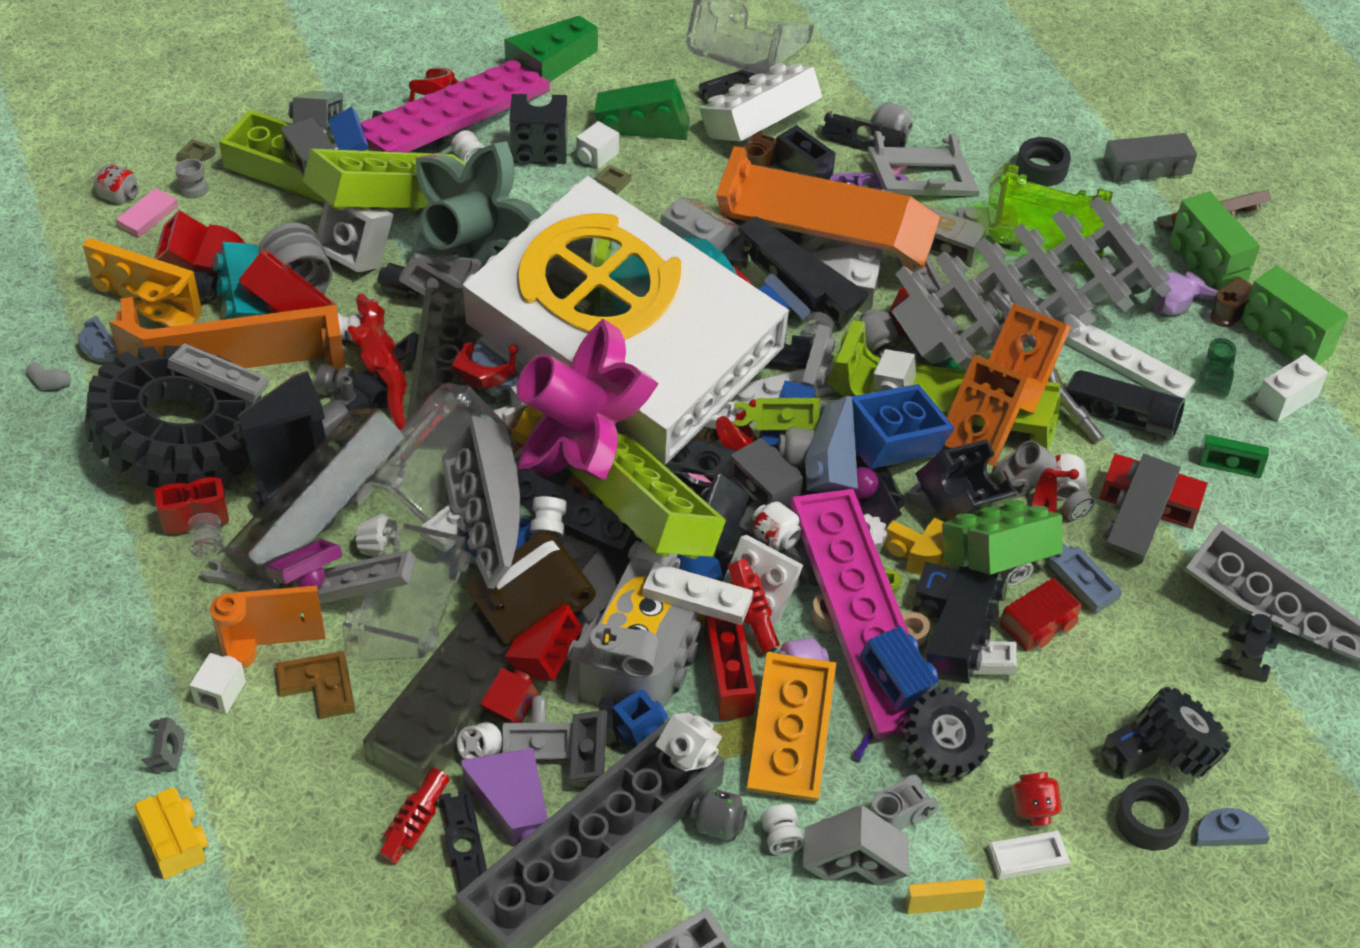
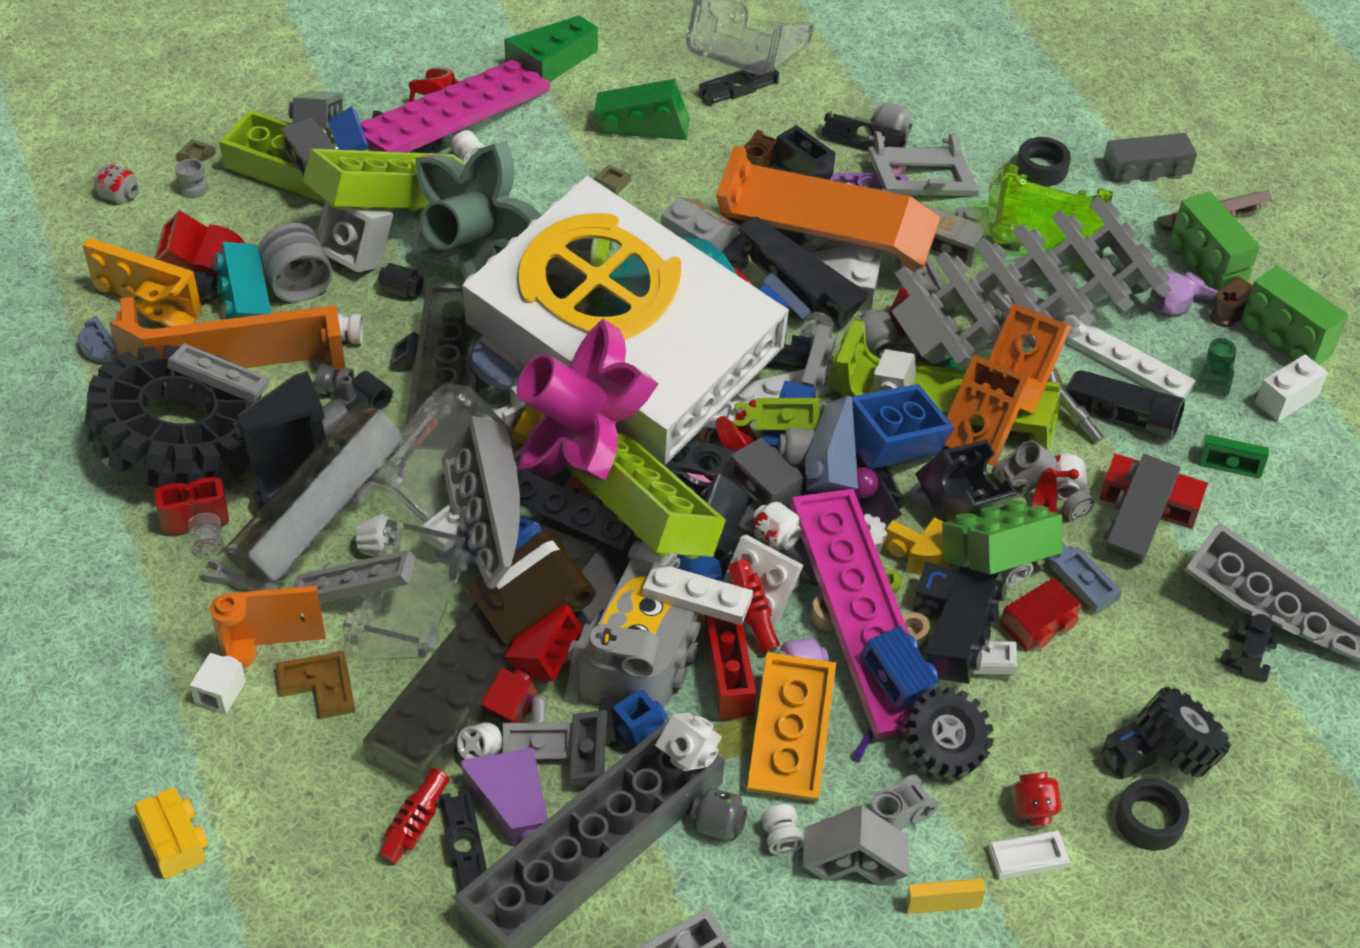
light grey arm [26,362,71,391] -> none
bright pink tile [116,188,178,238] -> none
dark grey piece [141,717,185,774] -> none
red brick [238,248,337,313] -> none
magenta tile [265,539,343,589] -> none
red animal [348,293,408,432] -> none
light grey wing [399,253,481,310] -> none
red helmet [451,342,519,389] -> none
black piece [509,94,568,165] -> none
white wheel [530,496,567,538] -> none
white brick [576,121,619,169] -> none
white brick [699,63,822,141] -> none
sand blue plate [1195,807,1270,847] -> none

